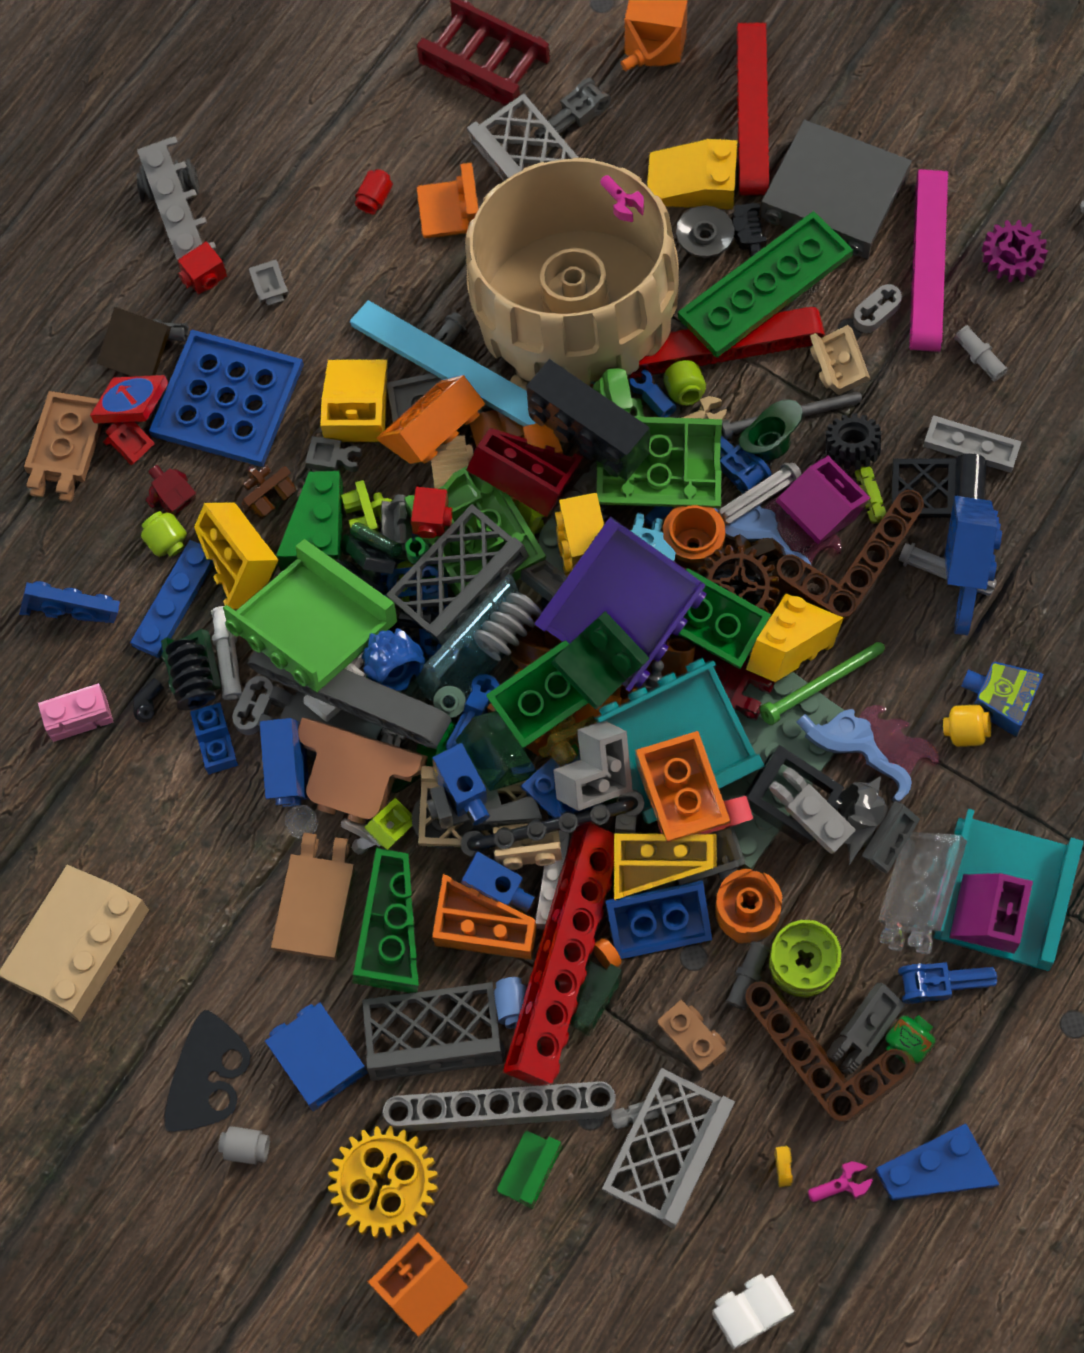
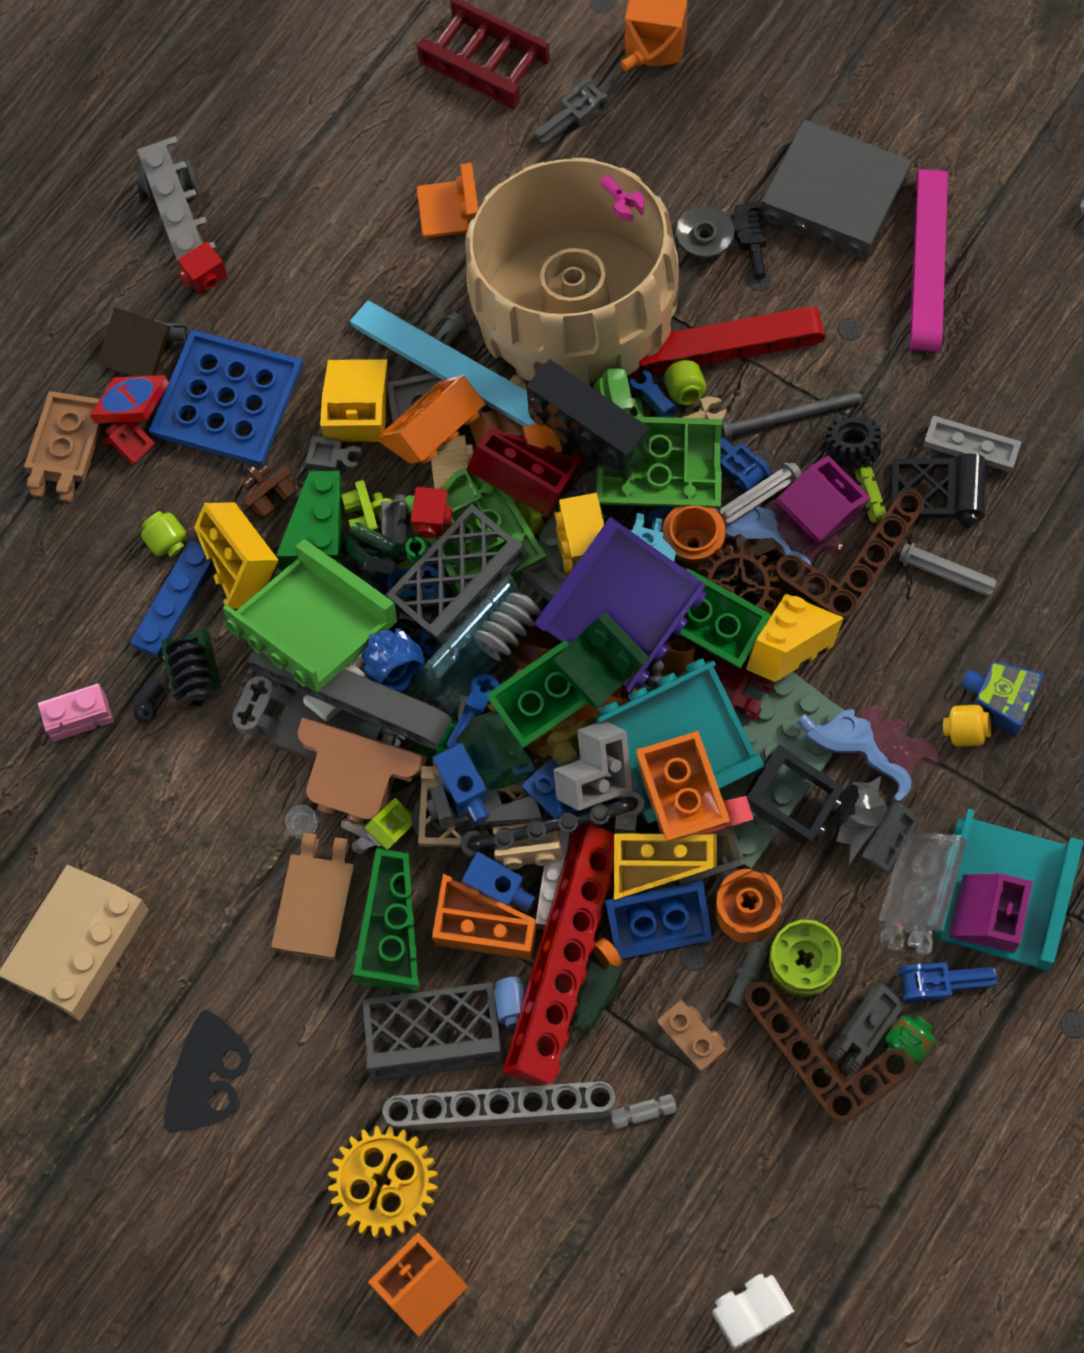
blue wing [19,581,120,623] -> none
dark red piece [145,465,196,516] -> none
blue slope [190,703,238,775] -> none
white pin [211,606,242,700] -> none
light grey brick [218,1126,270,1165] -> none
light grey bracket [248,259,288,306] -> none
blue brick [259,718,309,807] -> none
blue panel [265,1003,368,1112] -> none
red brick [355,169,393,215] -> none
sand green brick [433,686,467,718] -> none
light grey fence [467,93,579,181] -> none
green panel [497,1131,562,1209] -> none
light grey fence [602,1068,735,1229] -> none
yellow slope [647,139,737,210] -> none
green plate [678,211,853,358] -> none
red beam [737,23,769,195] -> none
dark green piece [739,399,803,463] -> none
bright green bar [759,642,885,725] -> none
light grey hinge [769,767,856,854] -> none
yellow tile [774,1146,793,1187] -> none
dark pink bar [808,1161,872,1202] -> none
tan bracket [810,325,871,395] -> none
light grey beam [853,284,902,333] -> none
blue wing [875,1124,1000,1201] -> none
blue brick [944,496,1002,636] -> none
light grey pin [954,325,1008,382] -> none
magenta gear [981,220,1048,282] -> none

